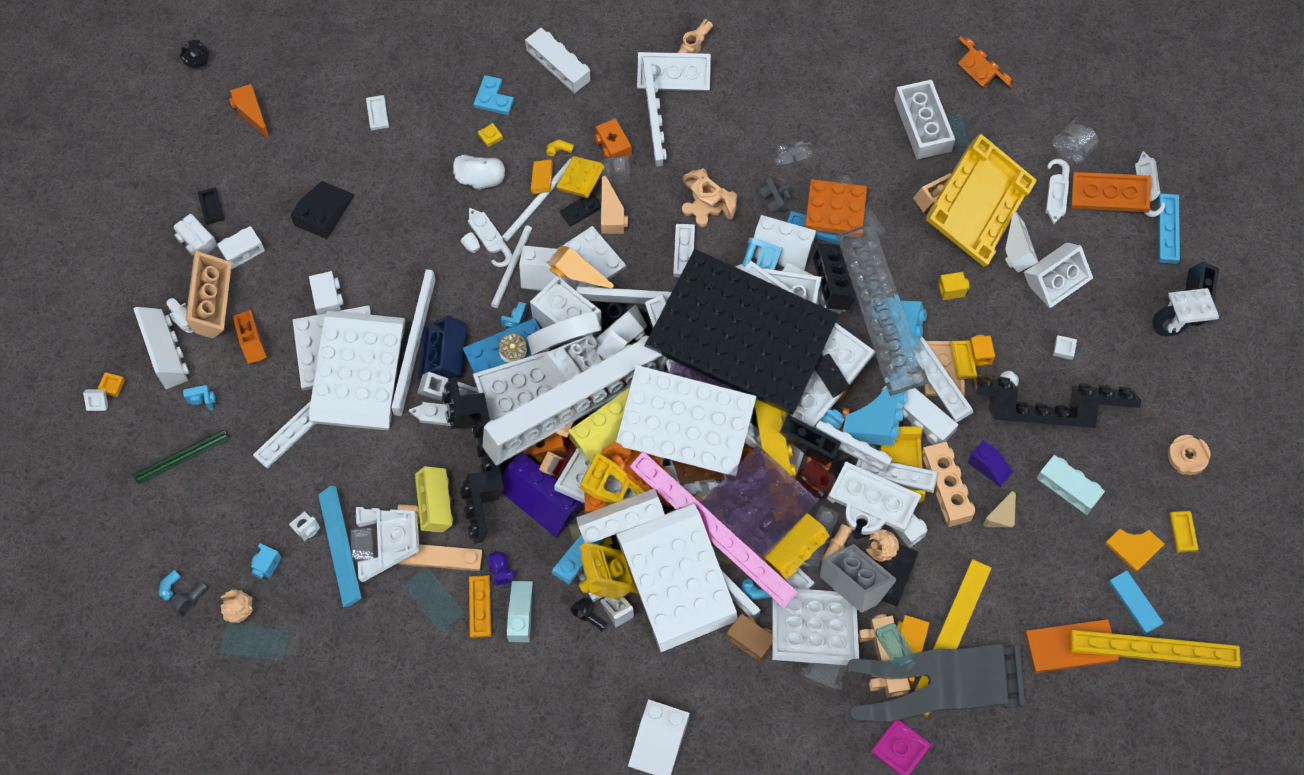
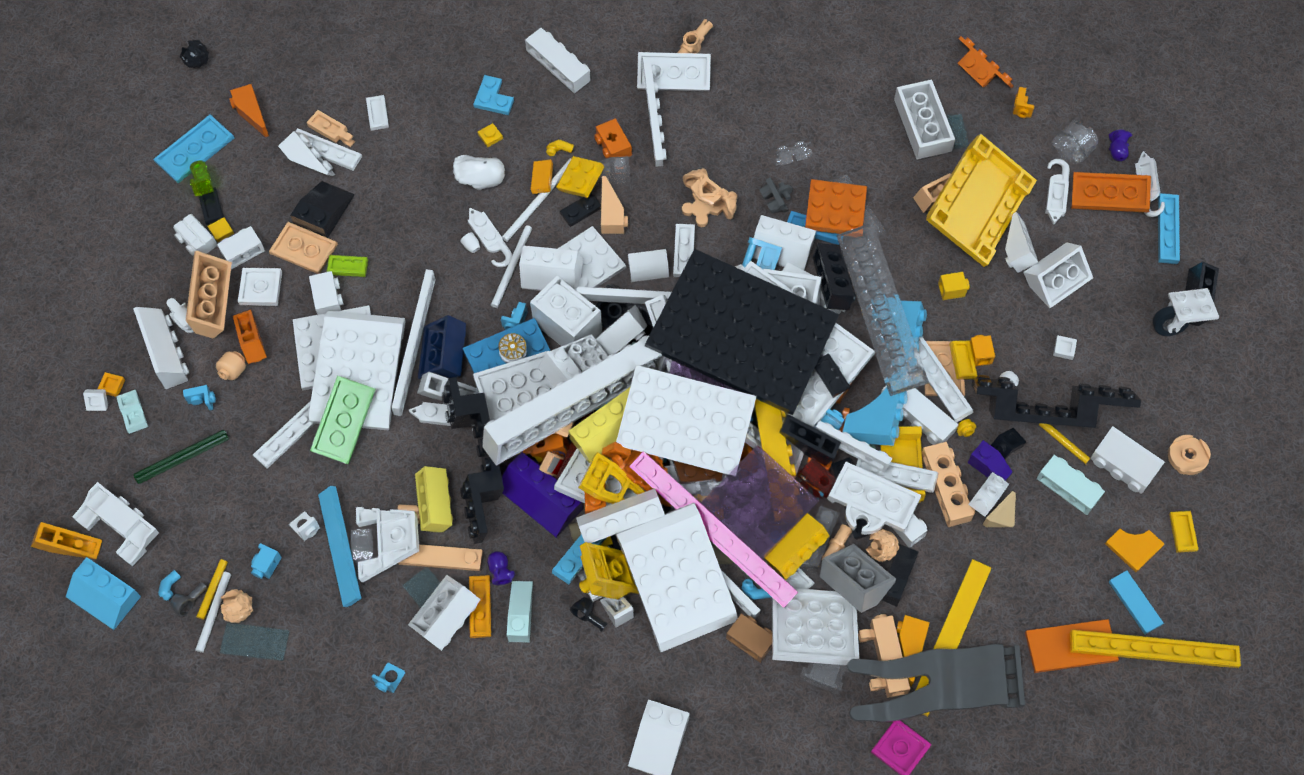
white slope [527,311,602,355] -> none
light orange slope [547,245,614,289] -> none
white slope [596,330,628,359] -> none
clear light blue tile [875,623,916,667] -> none
none -> light orange slope [31,522,102,559]
none -> medium azure slope [66,557,141,630]
none -> white bracket [72,482,159,566]
none -> light aqua slope [116,390,148,434]
none -> medium azure tile [153,115,234,183]
none -> clear neon green leg [190,160,214,197]
none -> white bar [195,572,231,653]
none -> yellow bar [196,559,228,620]
none -> yellow tile [207,217,234,243]
none -> light nougat head [216,351,246,380]
none -> white plate [238,268,282,306]
none -> light nougat tile [269,222,338,274]
none -> white slope [278,131,335,176]
none -> white tile [295,128,362,171]
none -> light nougat plate [306,110,355,147]
none -> tile [310,375,376,464]
none -> lime plate [327,255,368,277]
none -> medium azure bracket [372,663,405,693]
none -> white slope [408,575,481,651]
none -> white brick [628,249,669,282]
none -> yellow plate [957,419,976,437]
none -> white brick [968,472,1009,516]
none -> black bracket [991,427,1027,459]
none -> light orange bracket [1013,87,1034,118]
none -> yellow bar [1039,423,1091,464]
none -> white slope [1091,426,1165,494]
none -> dark purple animal [1109,130,1132,161]

